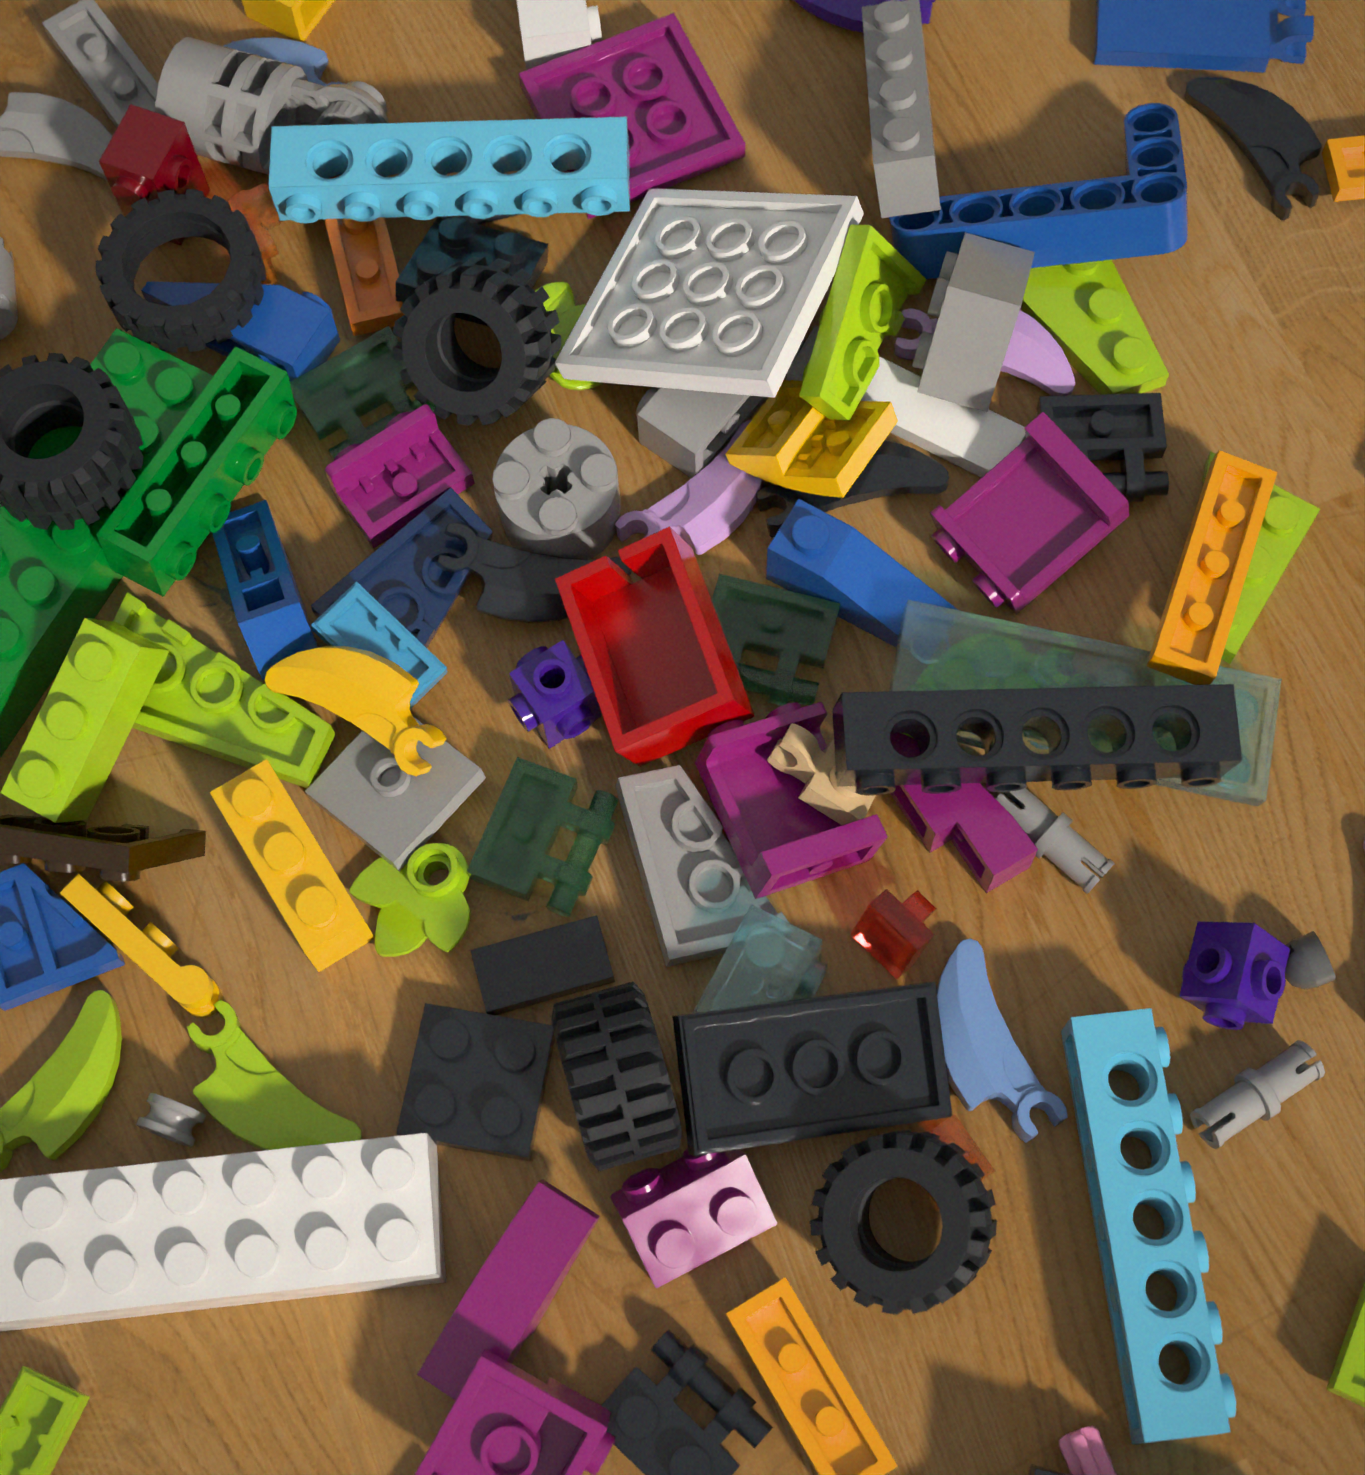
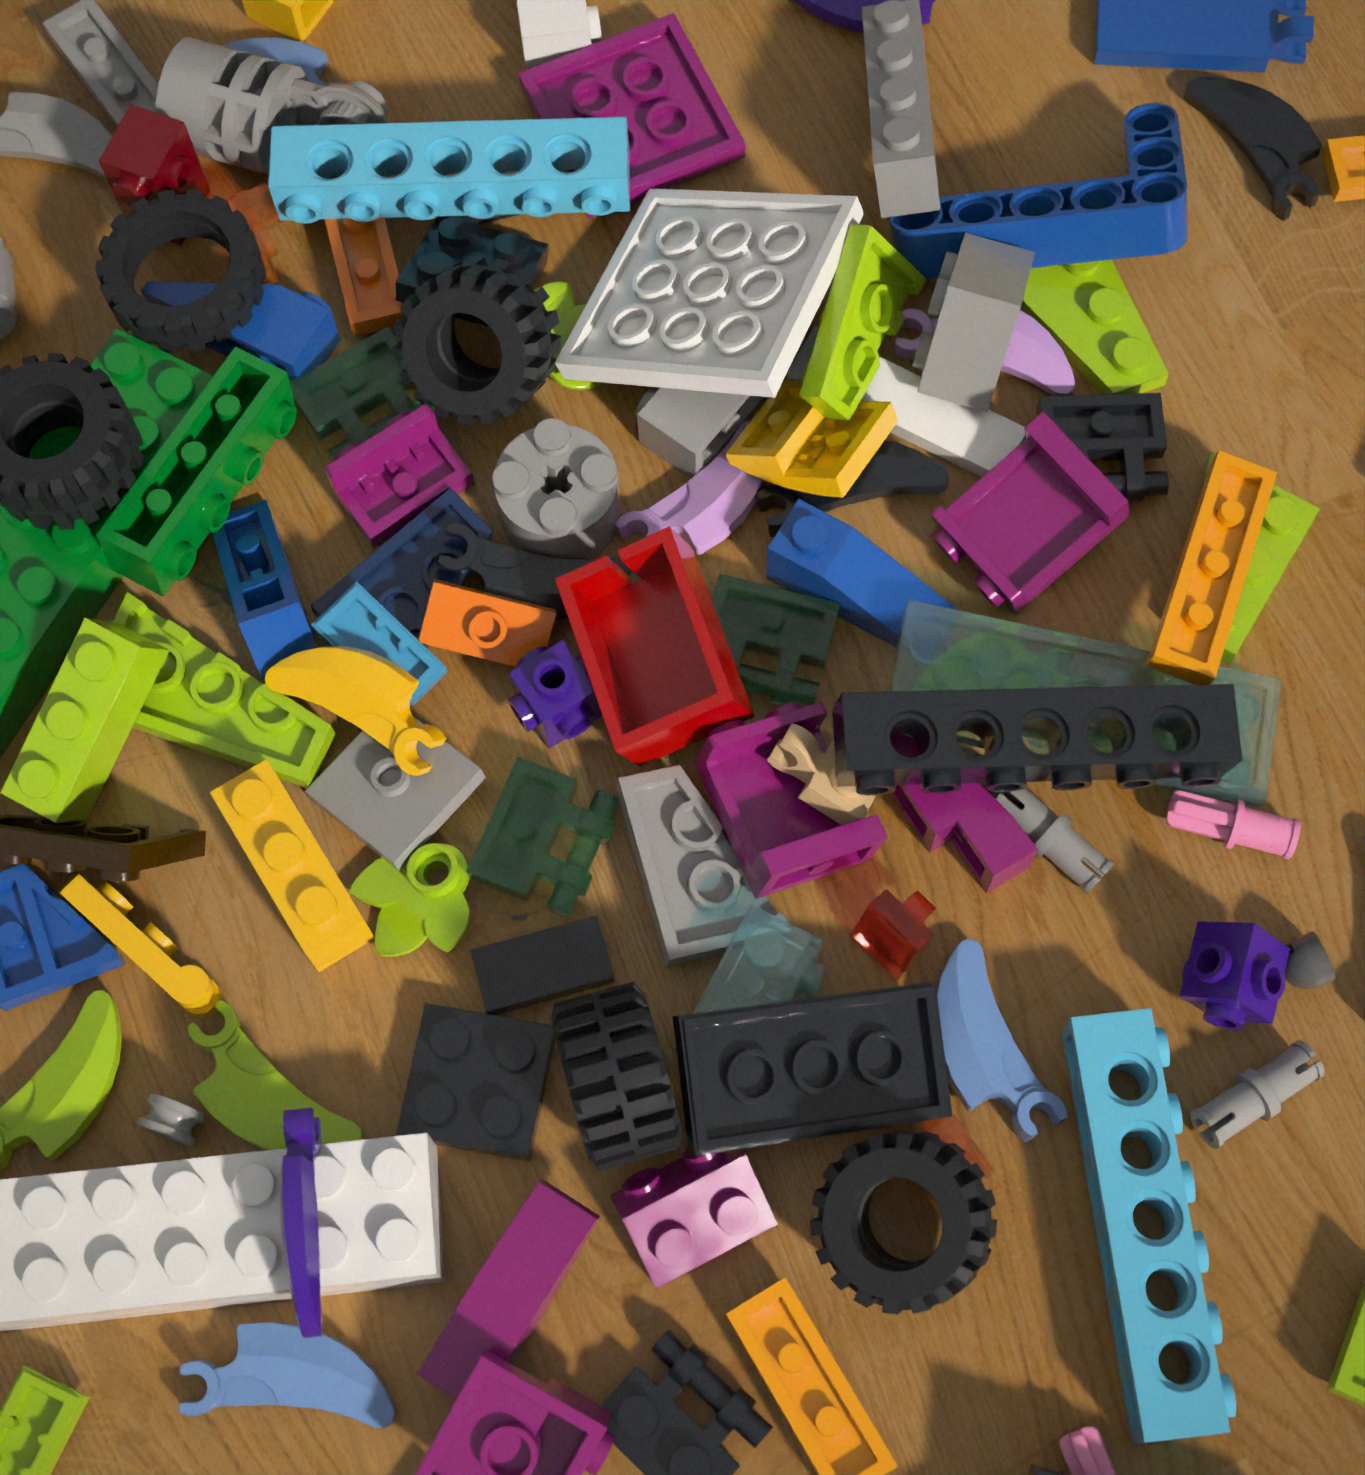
none -> medium blue piece [179,1322,397,1428]
none -> dark purple piece [280,1108,323,1338]
none -> orange plate [418,579,556,667]
none -> bright pink axle [1166,790,1301,859]

